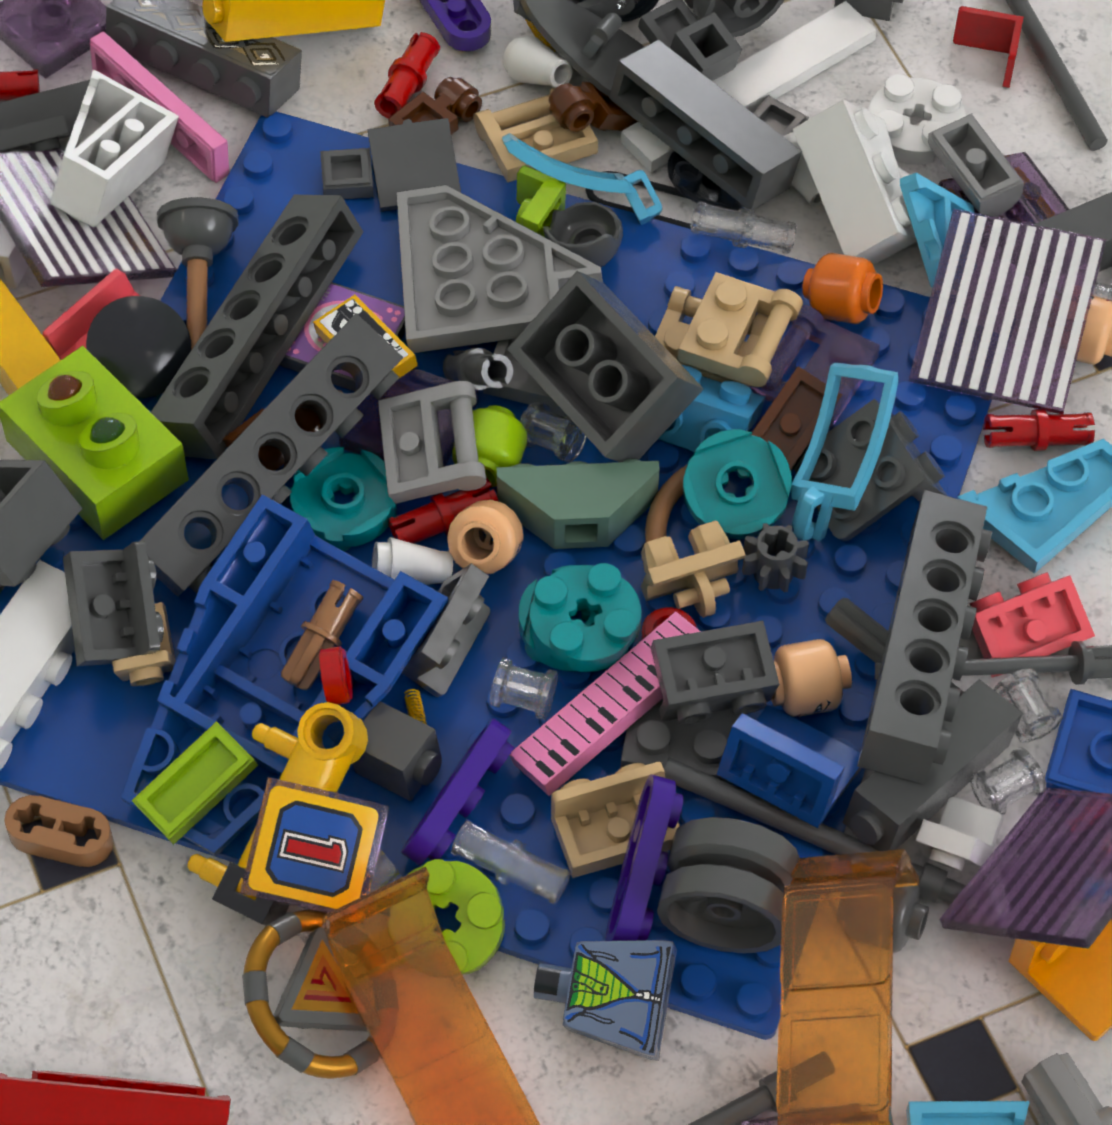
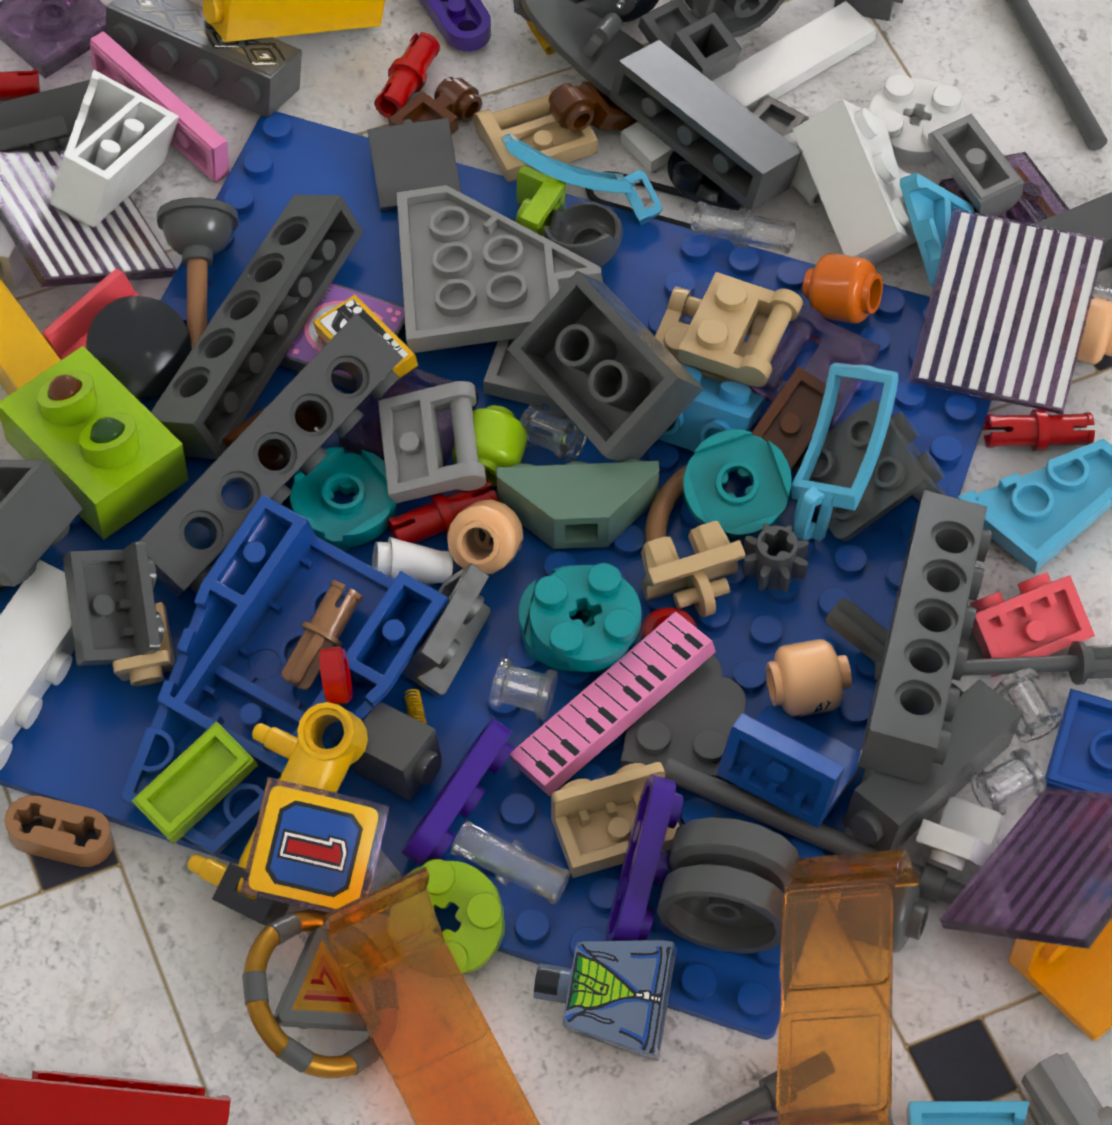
dark grey tile [320,148,374,199] -> none
dark grey pin [443,348,513,390] -> none
white cone [503,36,573,88] -> none
dark grey bracket [650,621,780,725] -> none
red bracket [953,6,1024,88] -> none

